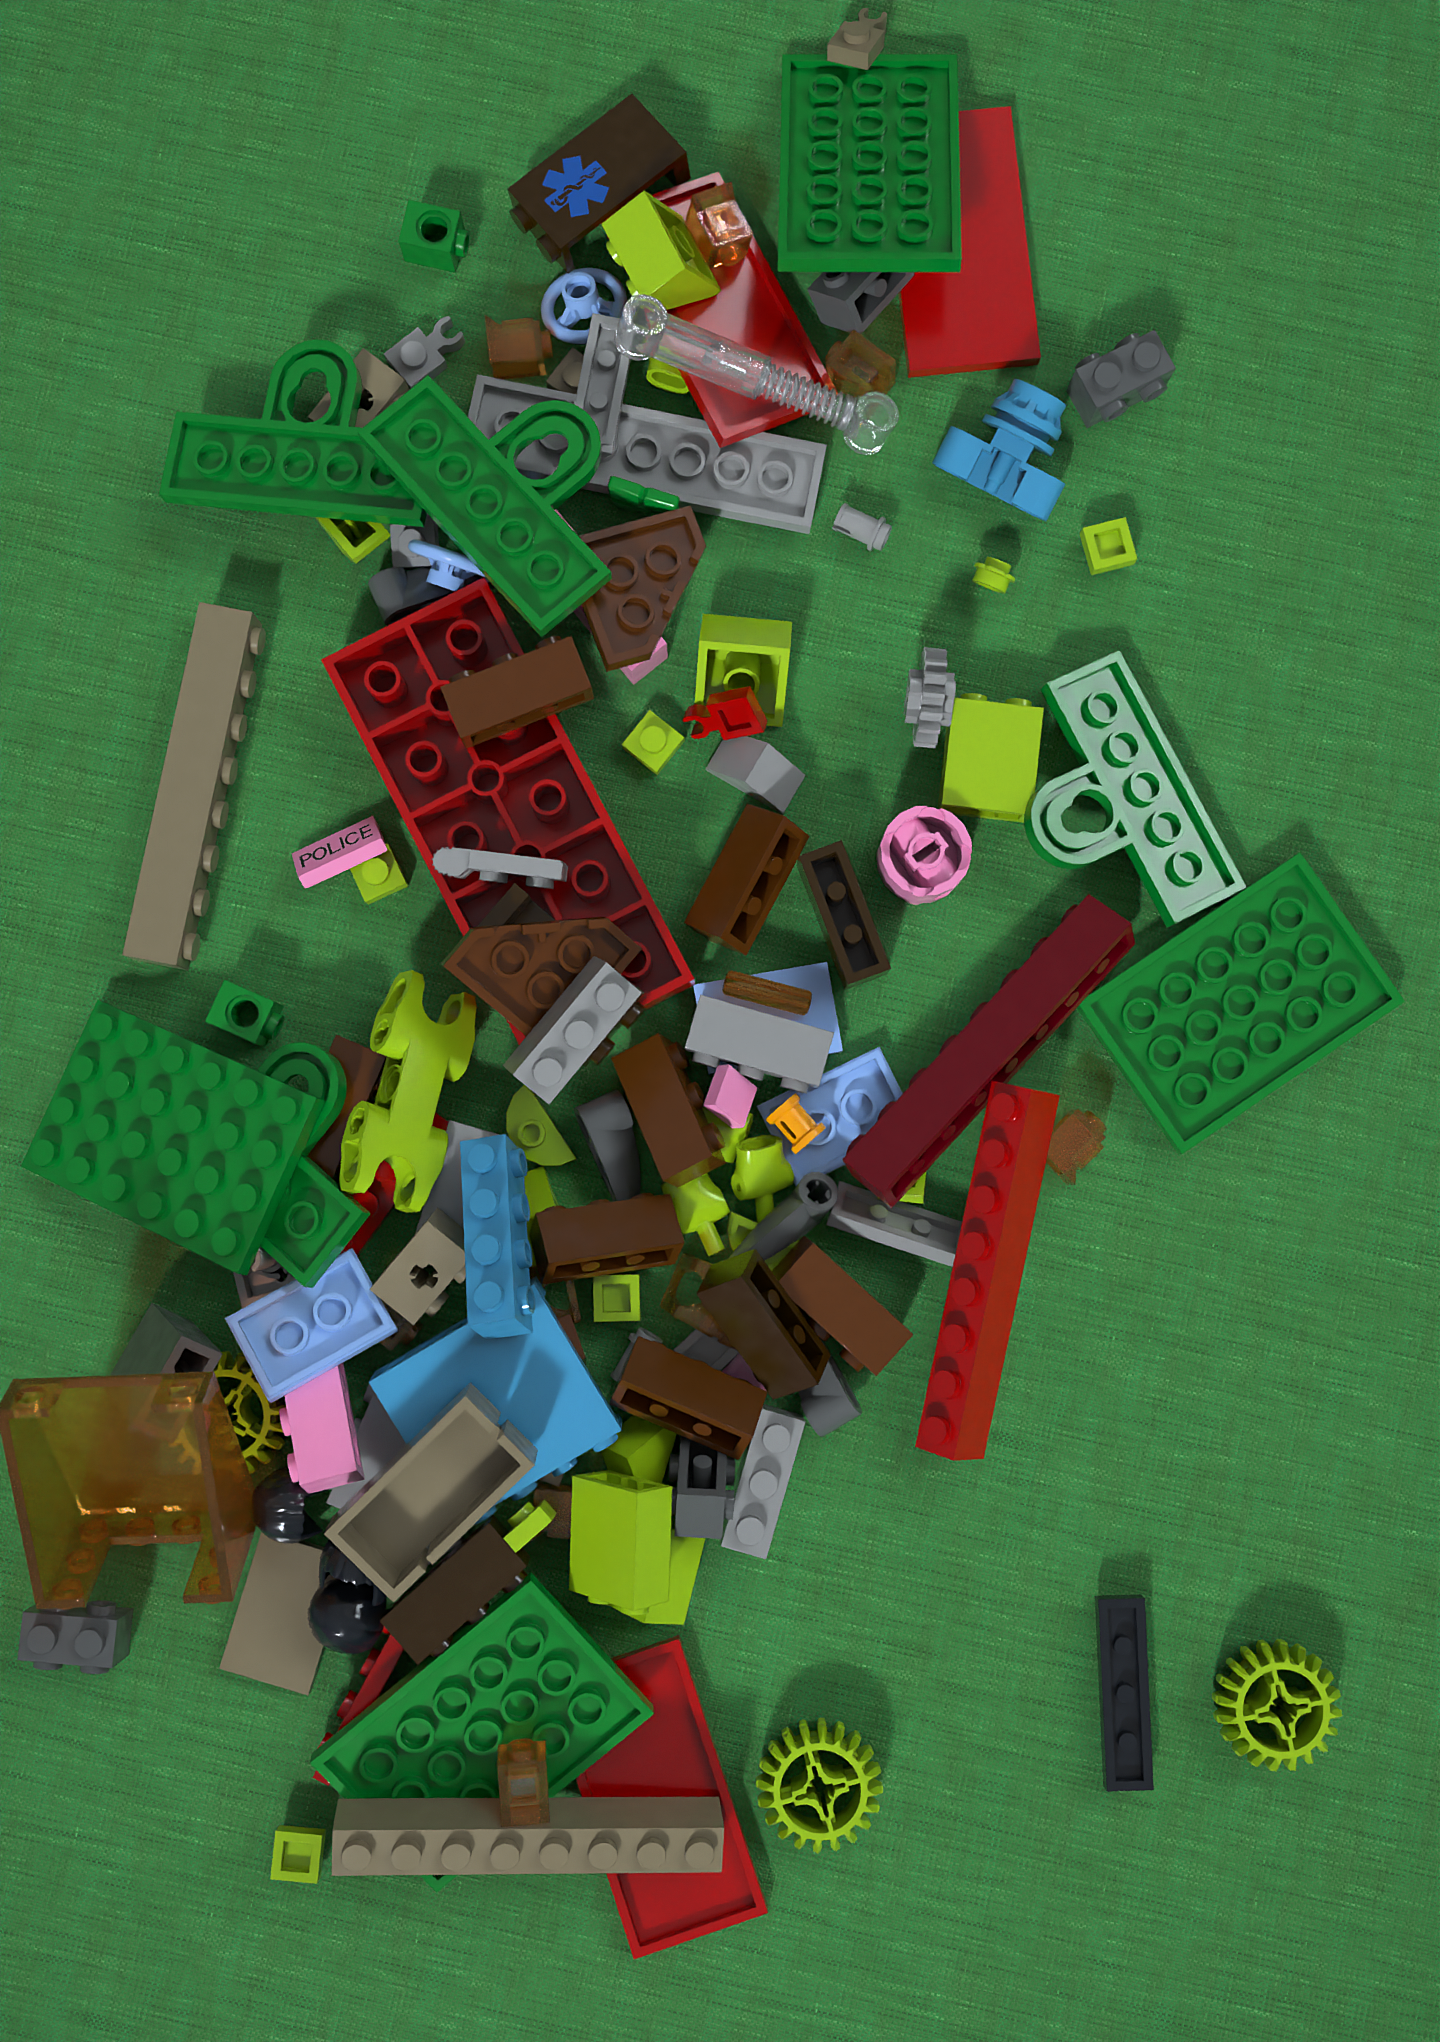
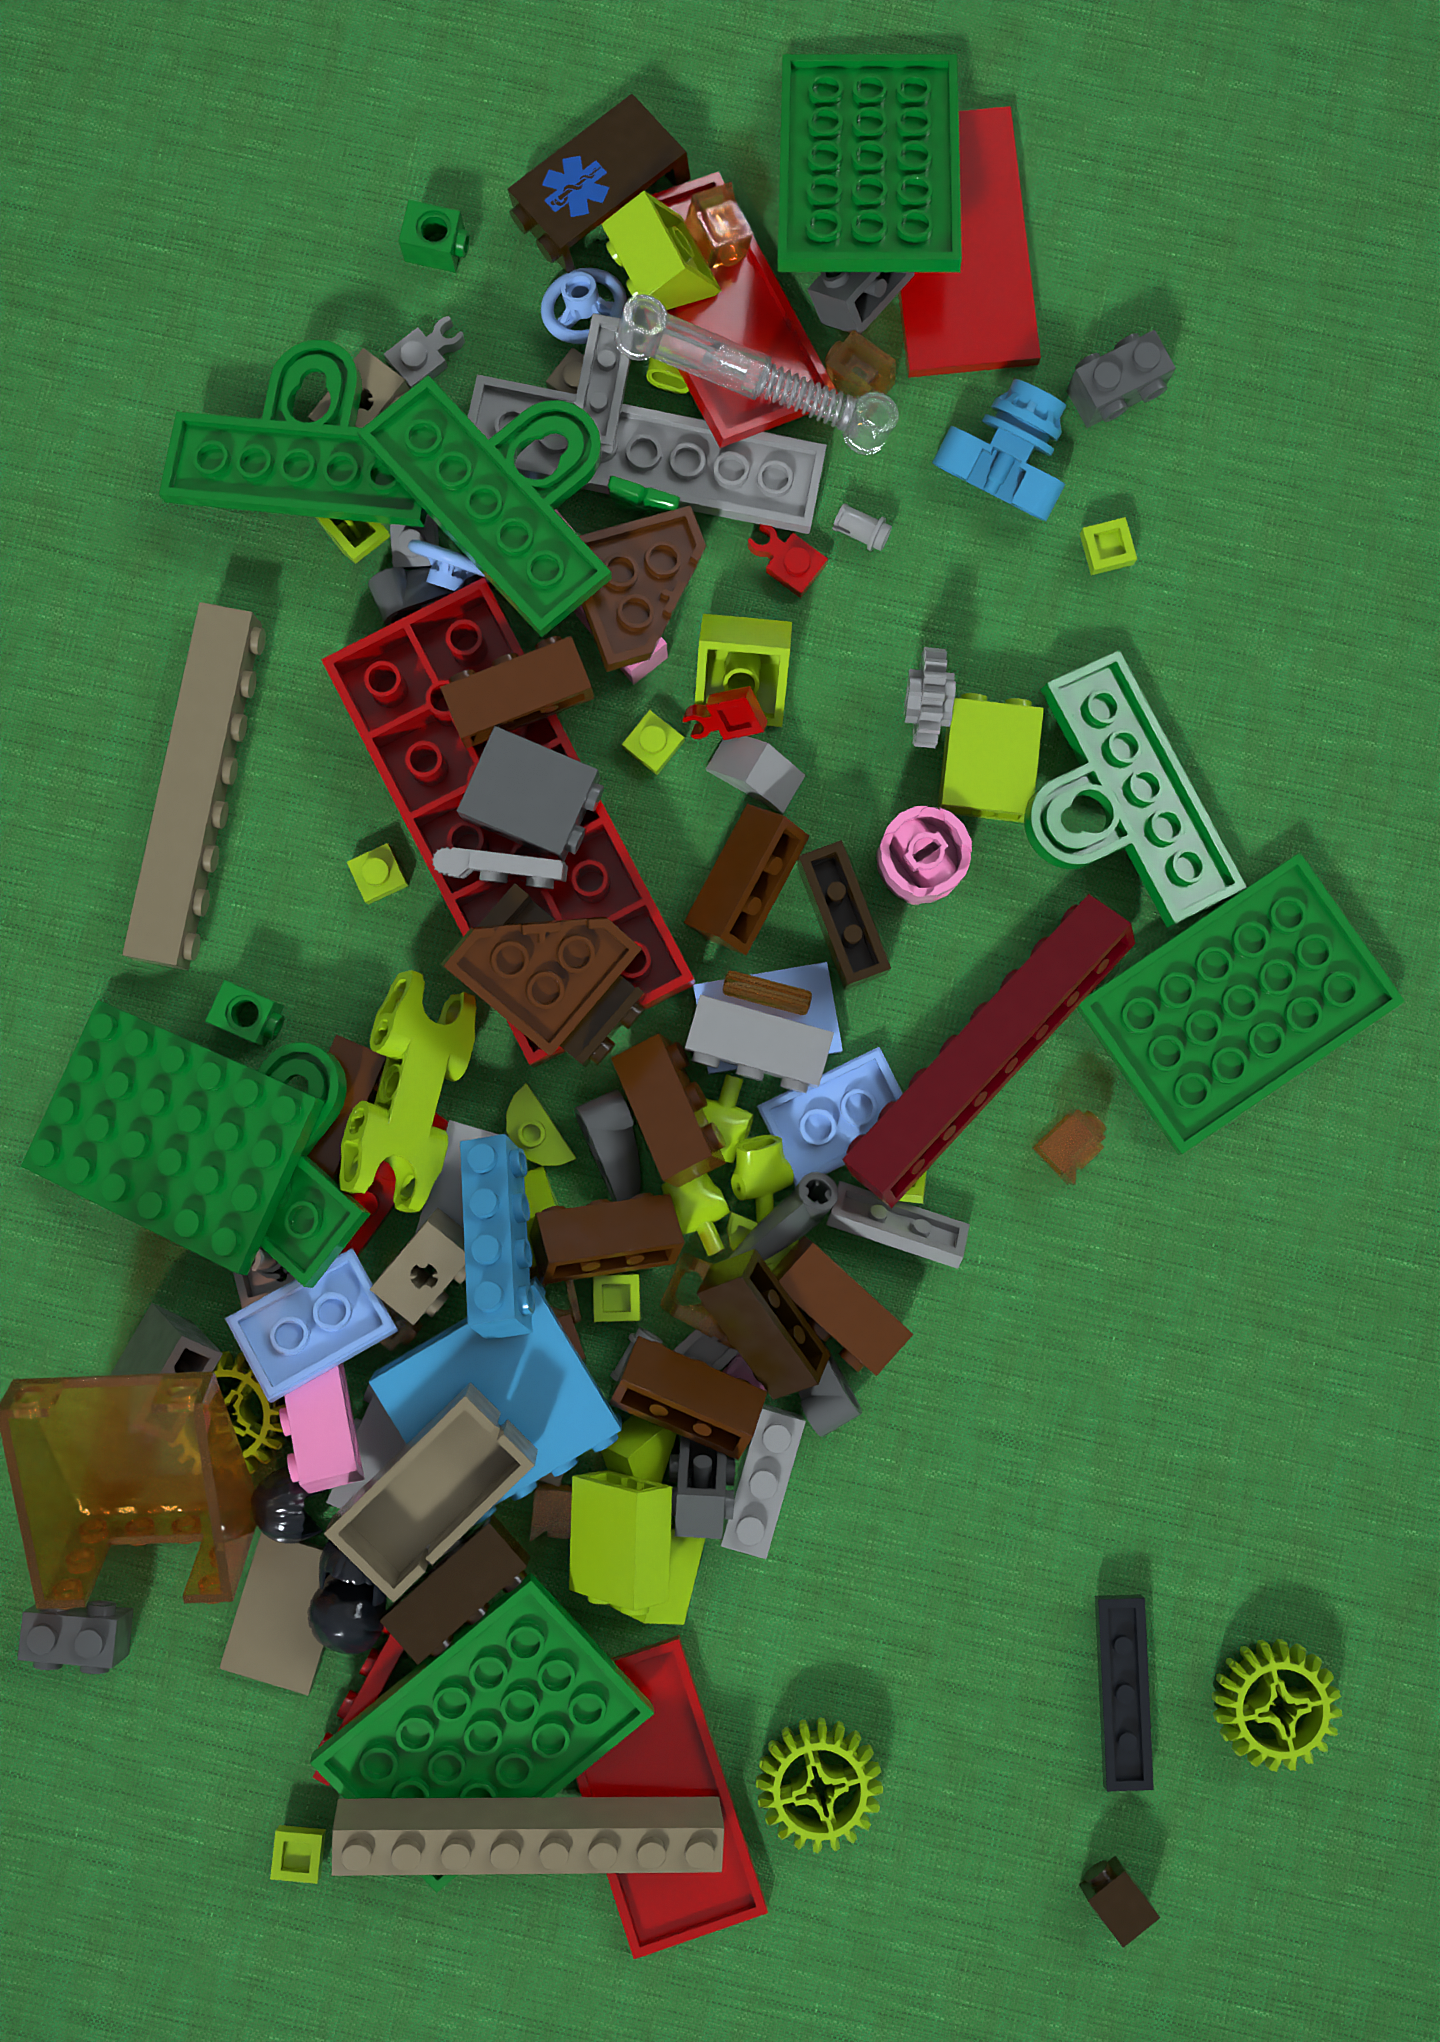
bright pink tile [291,816,387,888] -> none
clear orange window [484,314,553,380] -> none
clear orange window [497,1738,550,1827] -> none
light grey brick [503,956,642,1104] -> none
lime plate [503,1499,557,1553] -> none
bright pink tile [703,1064,757,1129] -> none
light orange bush [766,1093,826,1154] -> none
dark tan plate [827,8,887,70] -> none
red brick [915,1081,1060,1461] -> none
lime plate [972,557,1015,594] -> none
none -> dark grey brick [457,726,604,862]
none -> red plate [747,524,828,598]
none -> dark brown brick [1079,1855,1160,1948]

